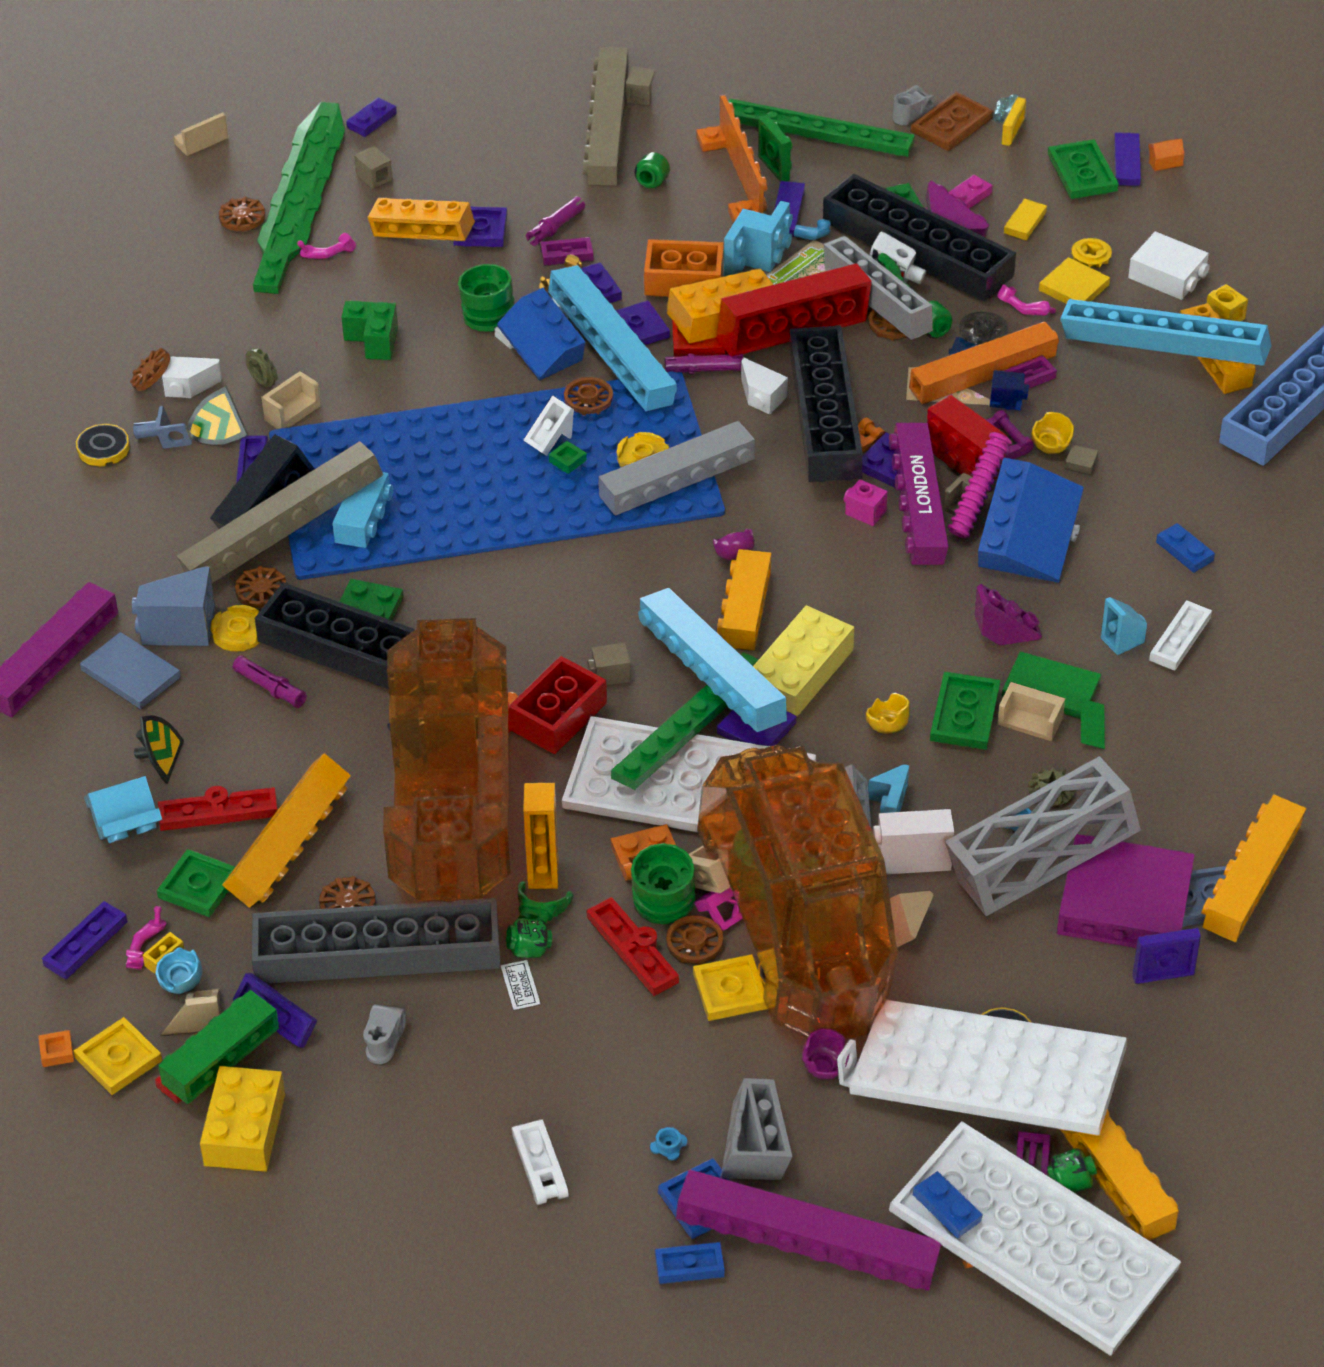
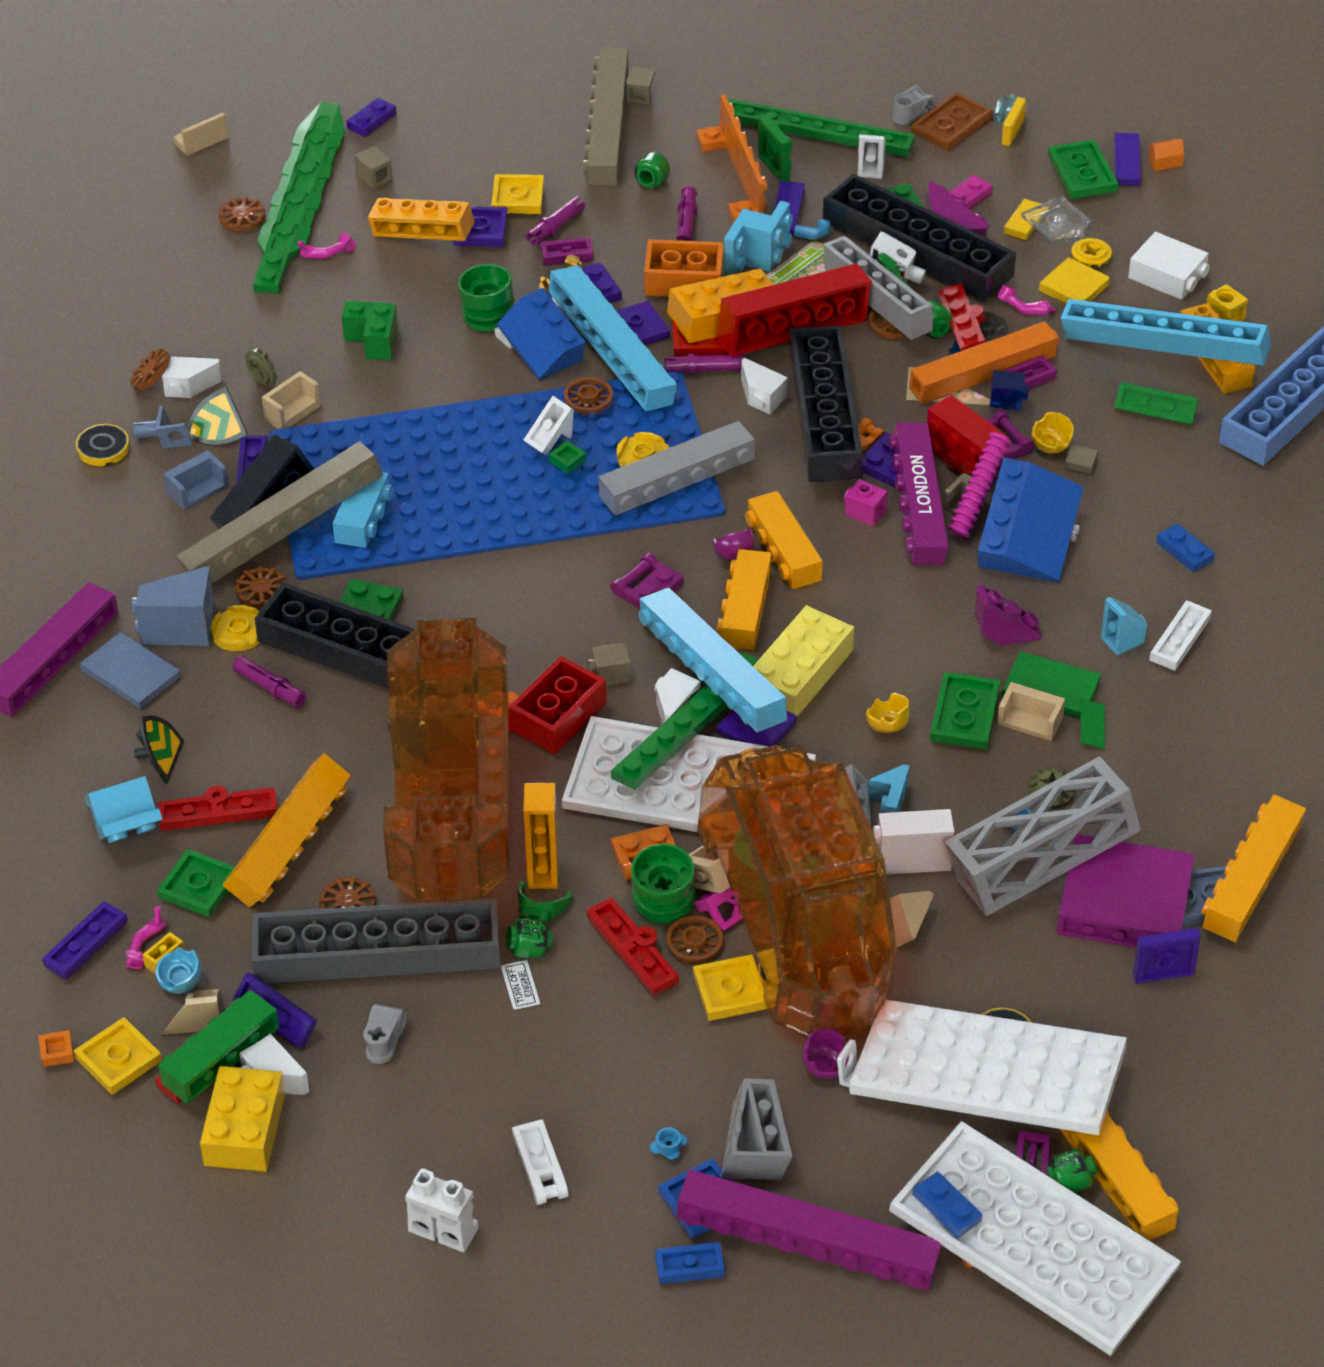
none -> sand blue panel [163,450,229,510]
none -> white slope [239,1034,309,1095]
none -> white hips [405,1168,479,1253]
none -> yellow plate [491,174,544,214]
none -> magenta plate [610,553,684,609]
none -> white slope [654,668,700,724]
none -> magenta pin [676,186,697,241]
none -> light orange brick [745,491,823,590]
none -> white slope [858,135,886,179]
none -> red hinge [937,284,986,351]
none -> clear slope [1021,195,1092,244]
none -> green plate [1114,382,1199,425]

